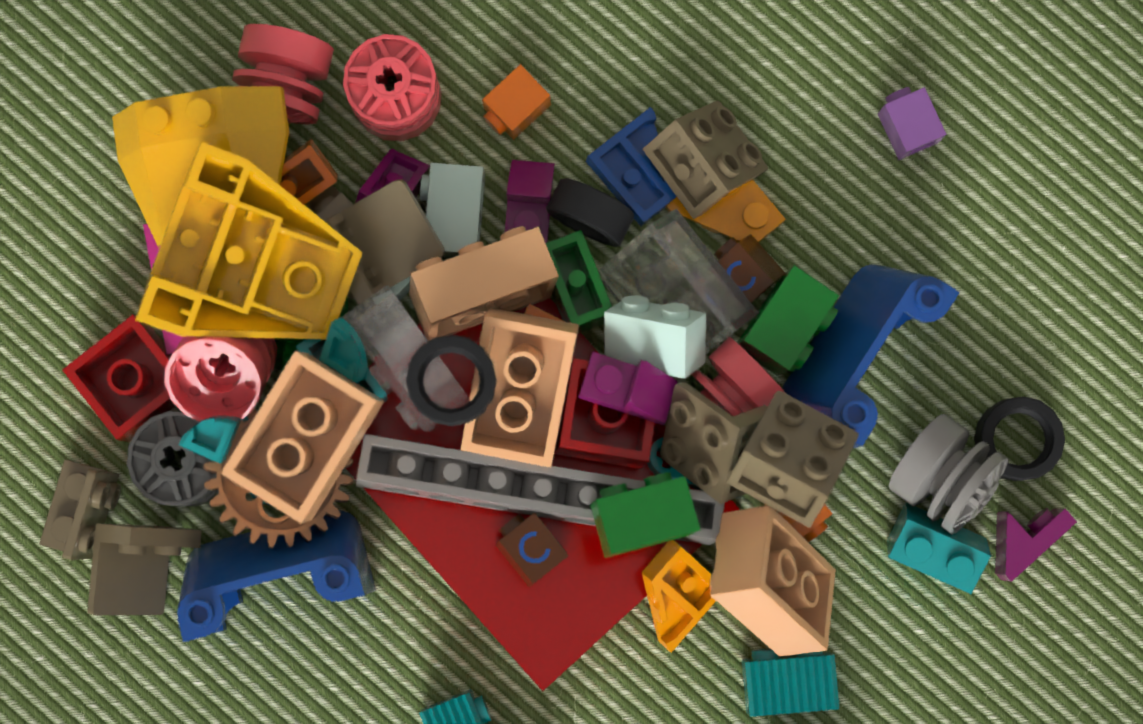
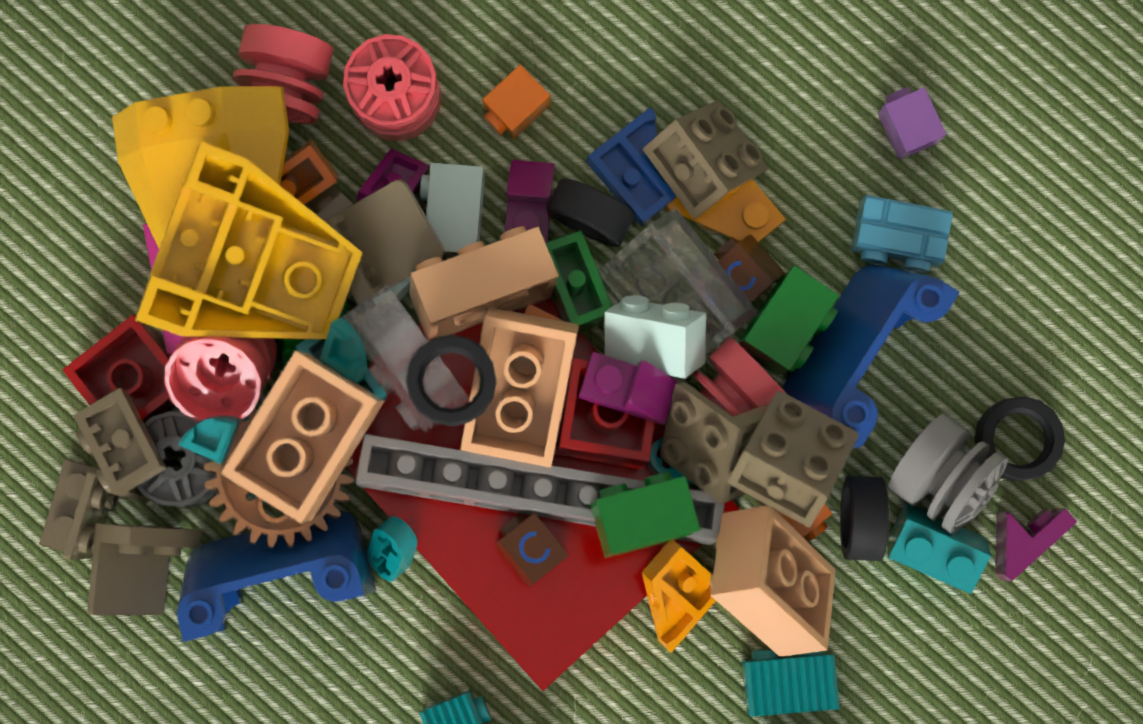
none -> dark tan bracket [73,388,167,504]
none -> teal beam [367,516,417,582]
none -> black tyre [840,476,889,561]
none -> medium azure brick [851,195,953,273]

